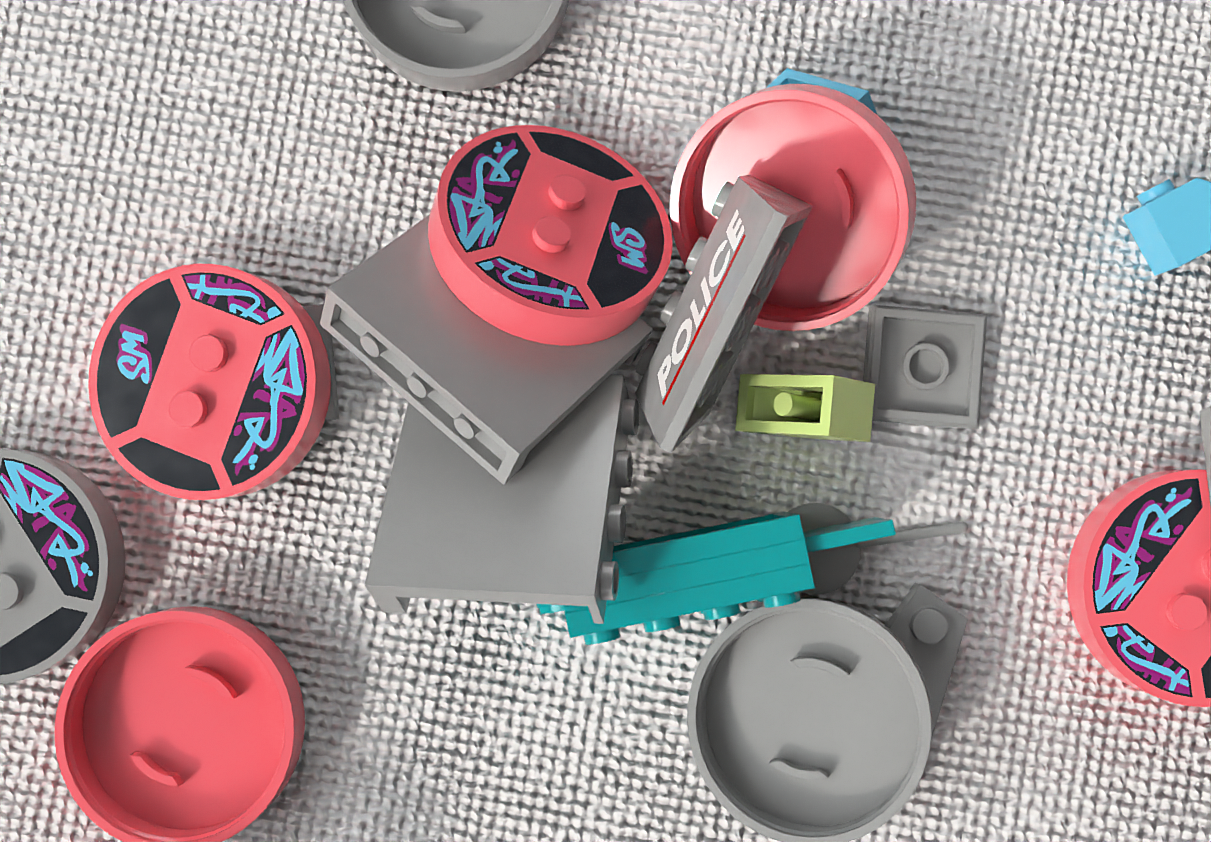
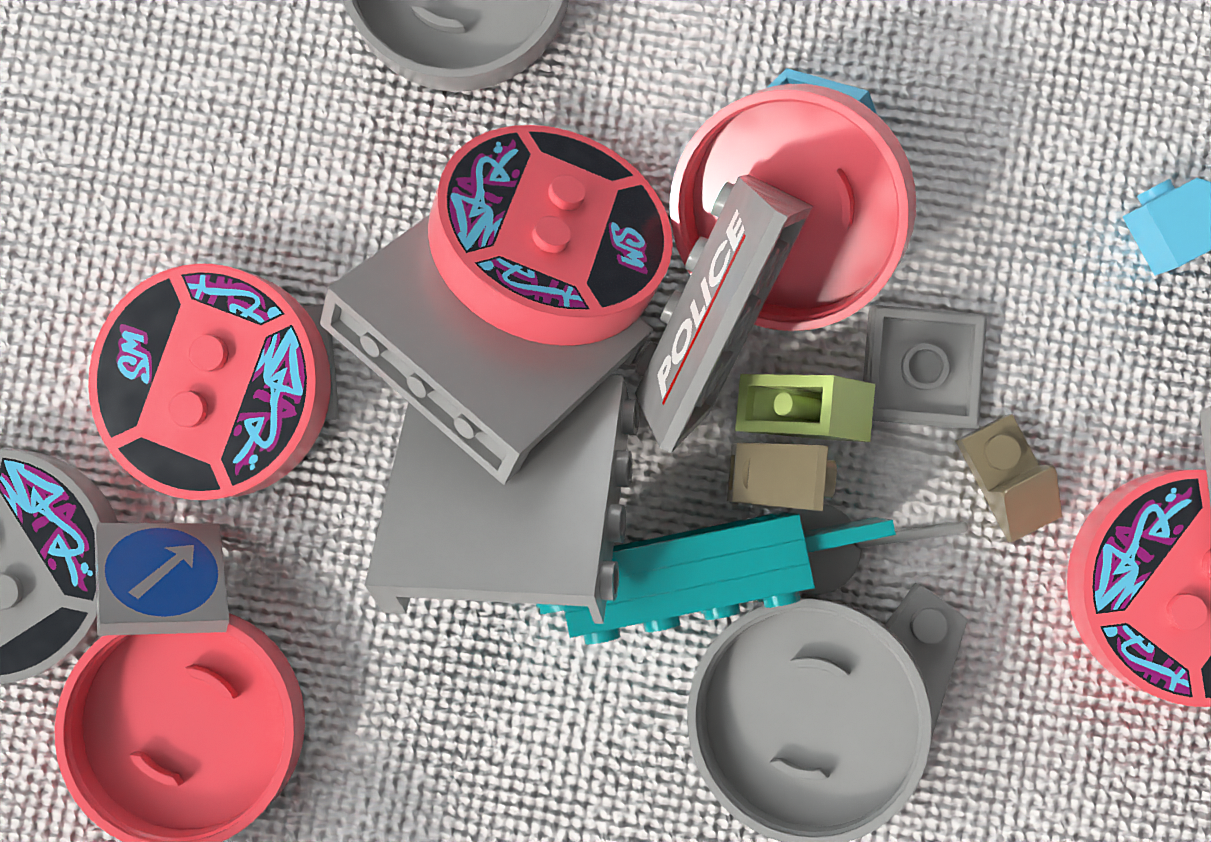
none -> tile [95,523,229,636]
none -> dark tan slope [727,443,837,511]
none -> dark tan slope [955,414,1062,543]

